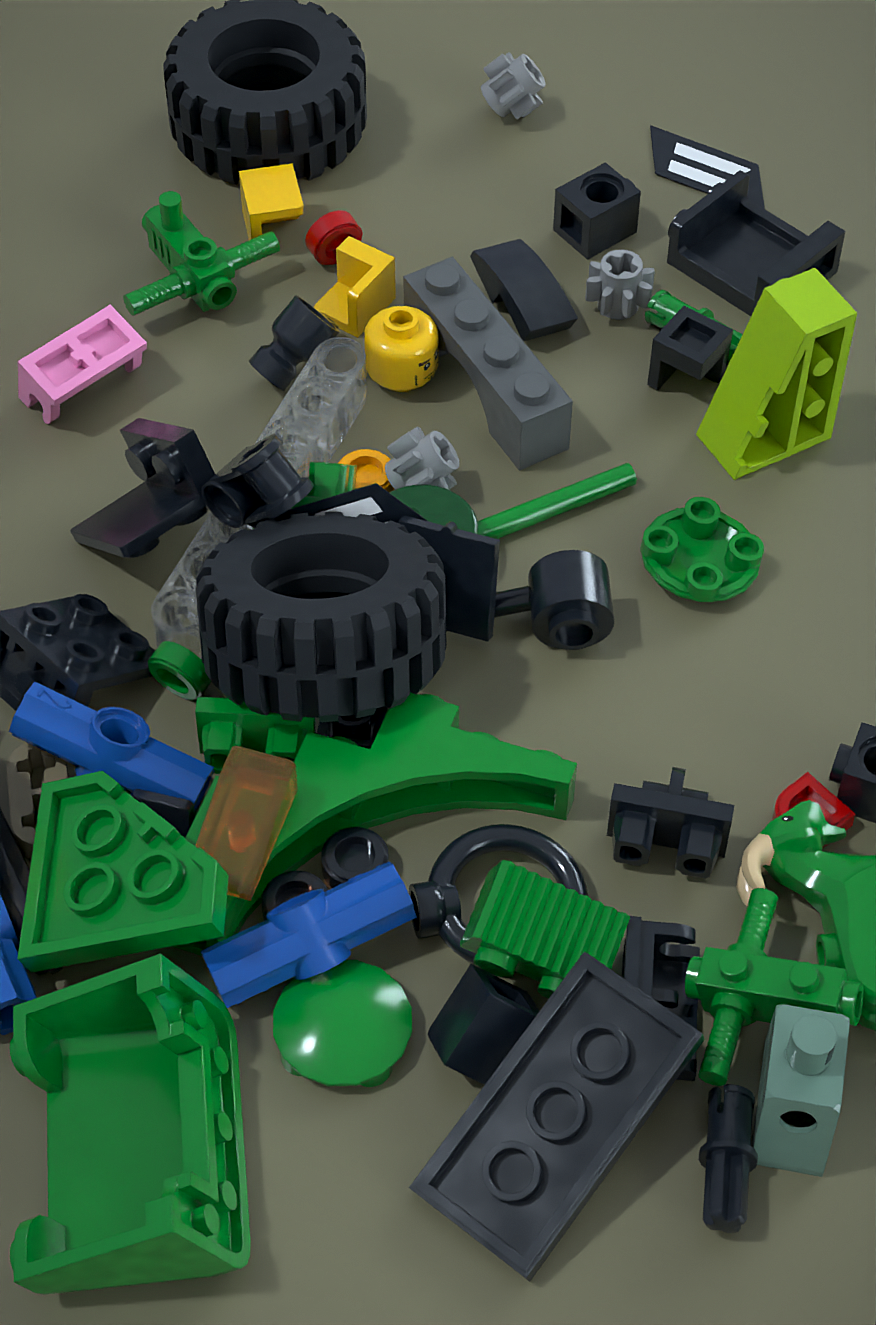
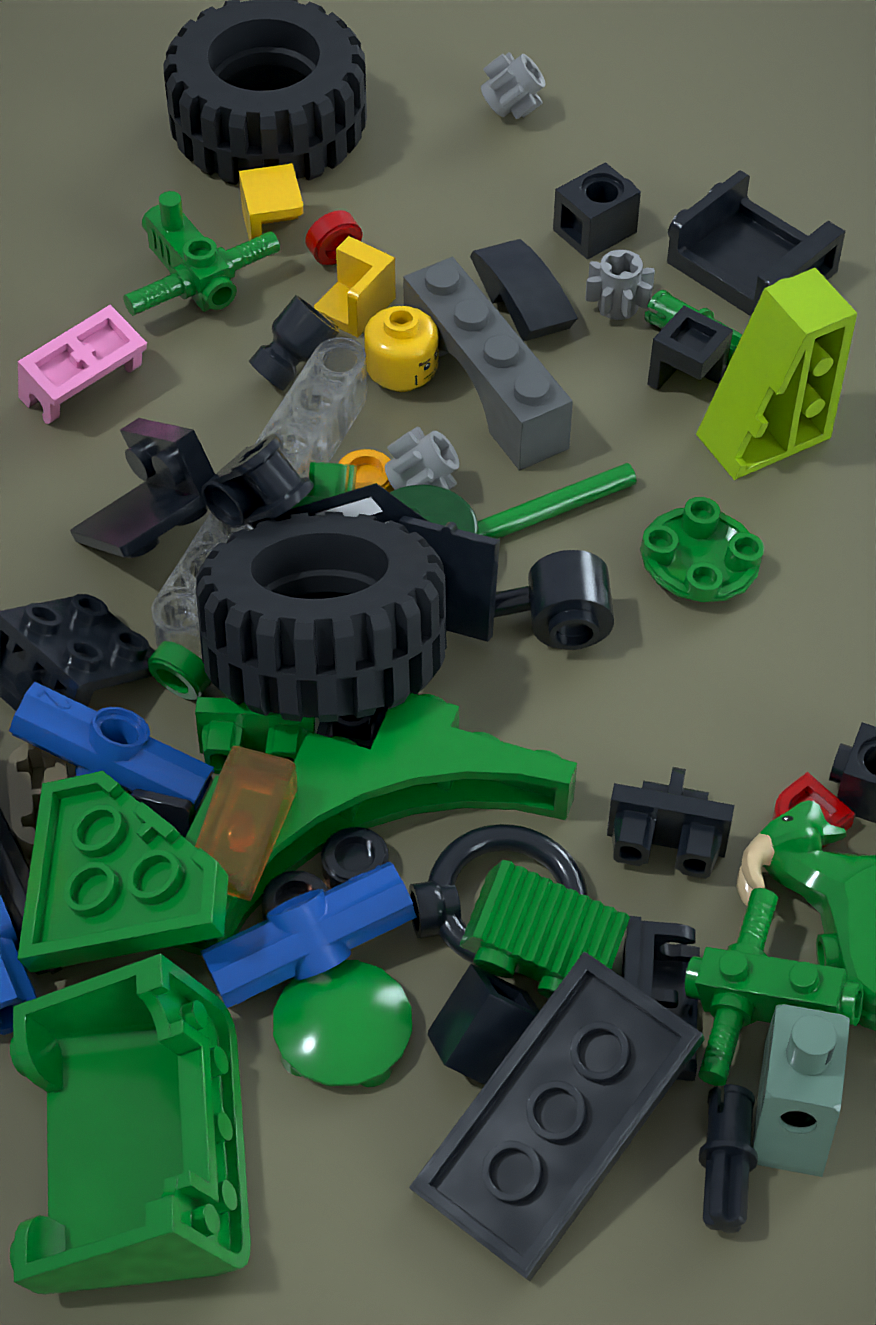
black sticker [650,125,765,209] -> none

